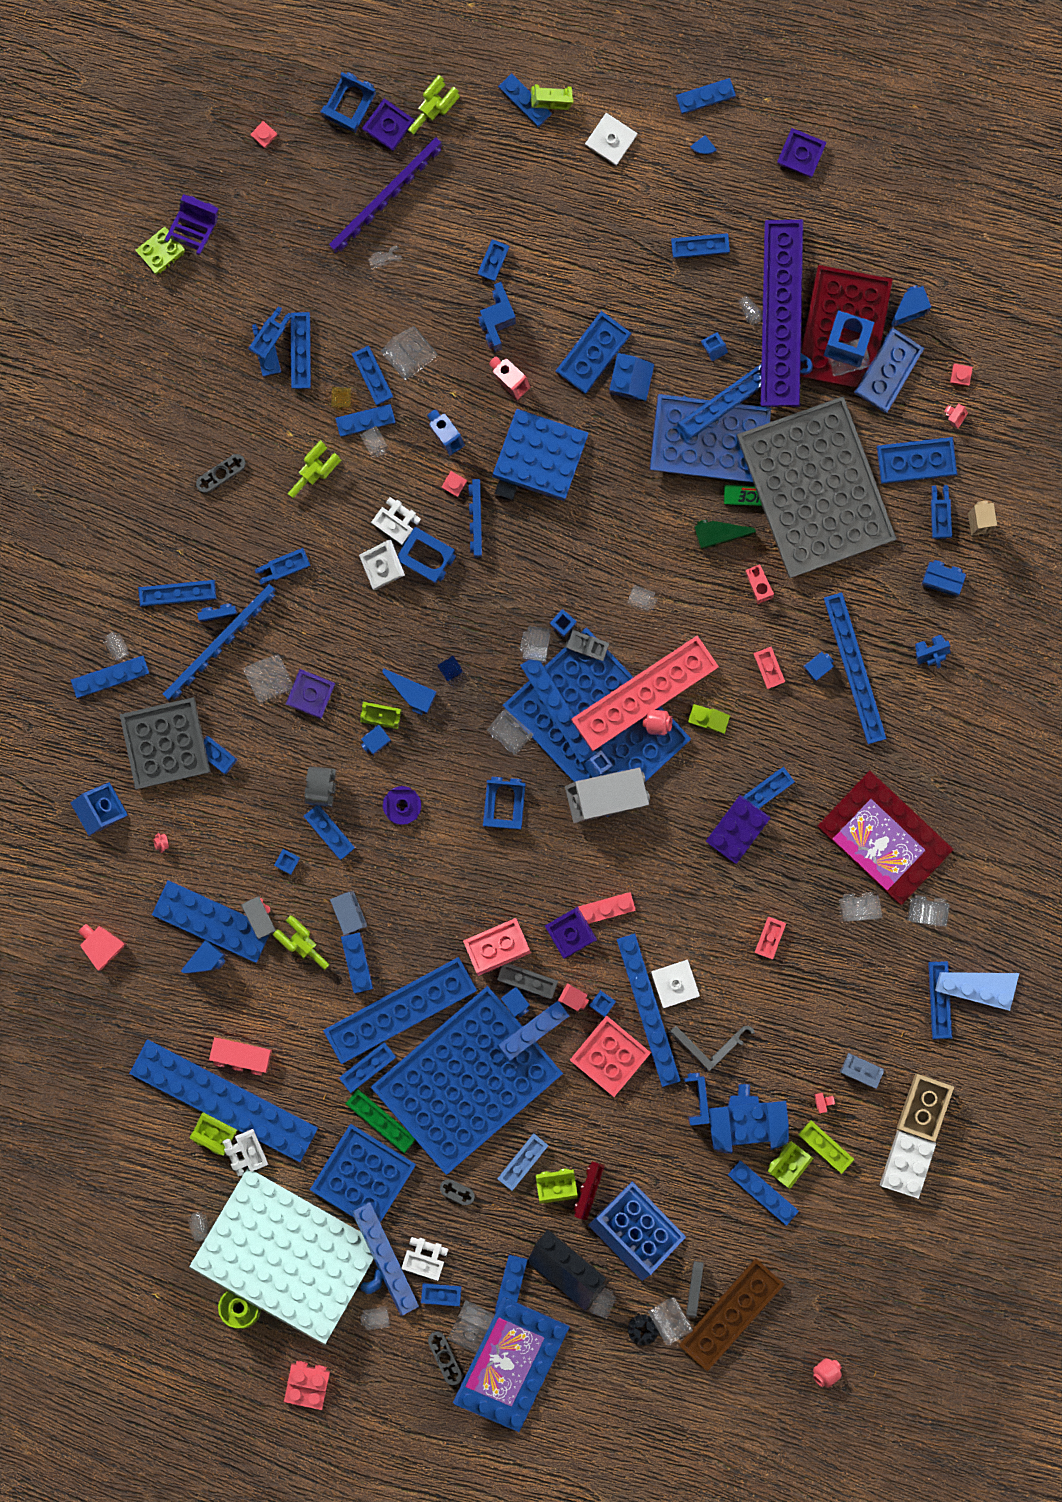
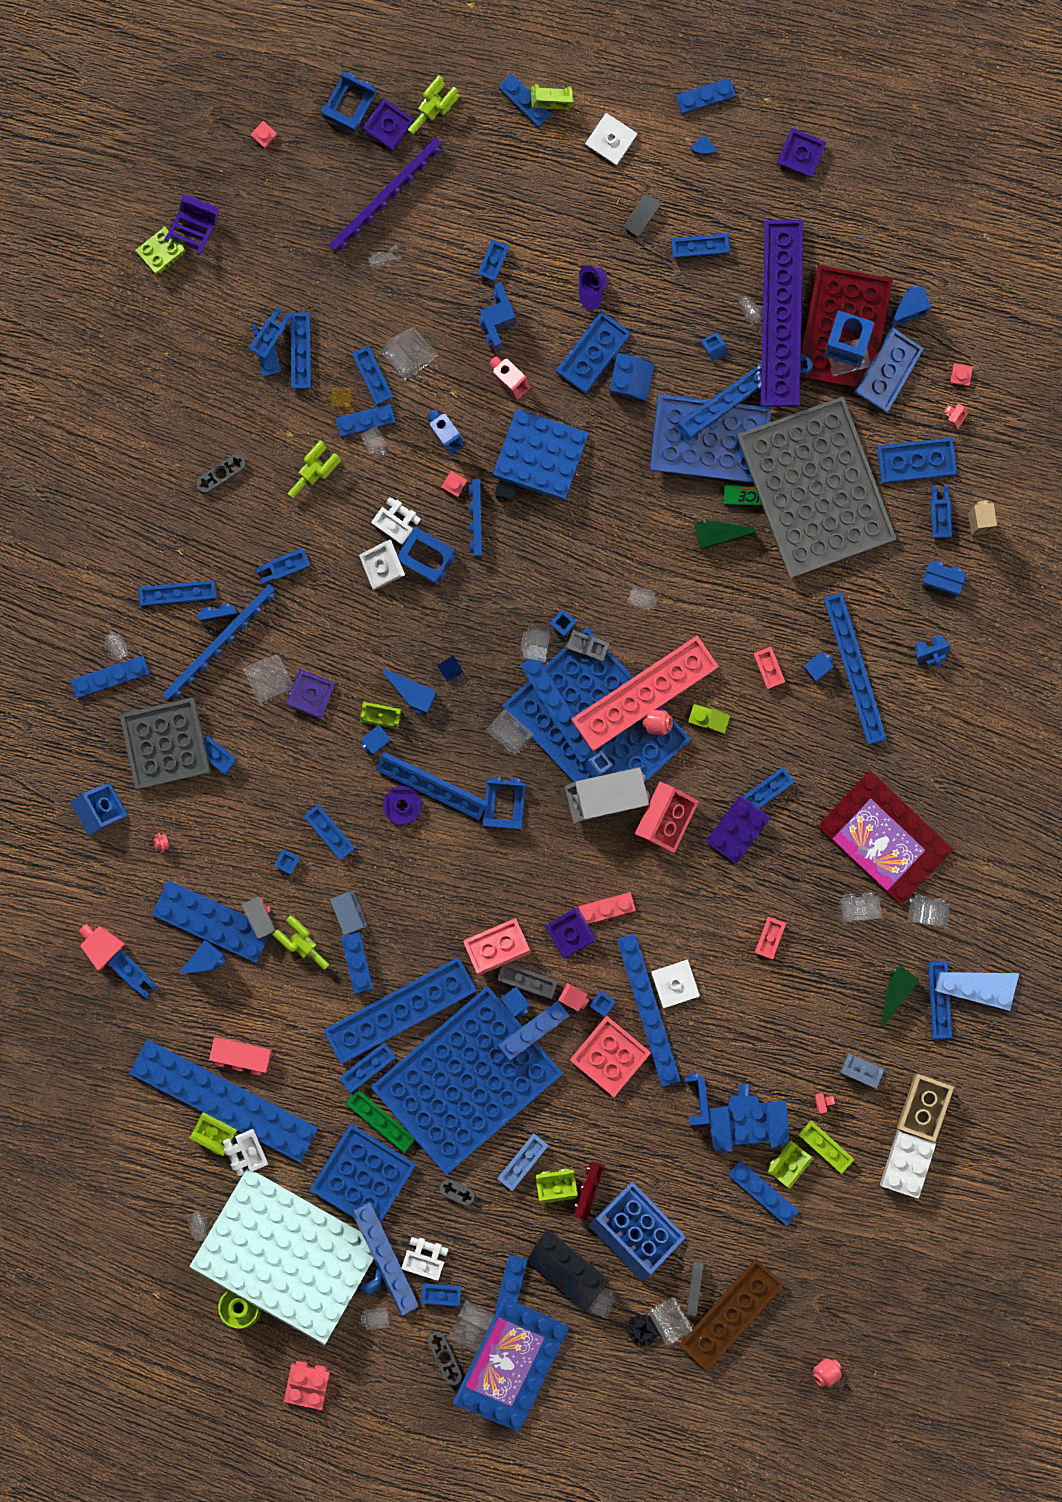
dark grey brick [305,766,336,807] -> none
dark grey hinge [669,1026,755,1072] -> none
coral leg [745,564,774,604] -> none
none -> blue hinge [108,949,159,999]
none -> blue plate [376,752,487,820]
none -> dark purple piece [579,265,608,310]
none -> dark grey slope [623,193,661,237]
none -> coral brick [635,782,699,853]
none -> dark green slope [880,966,920,1026]

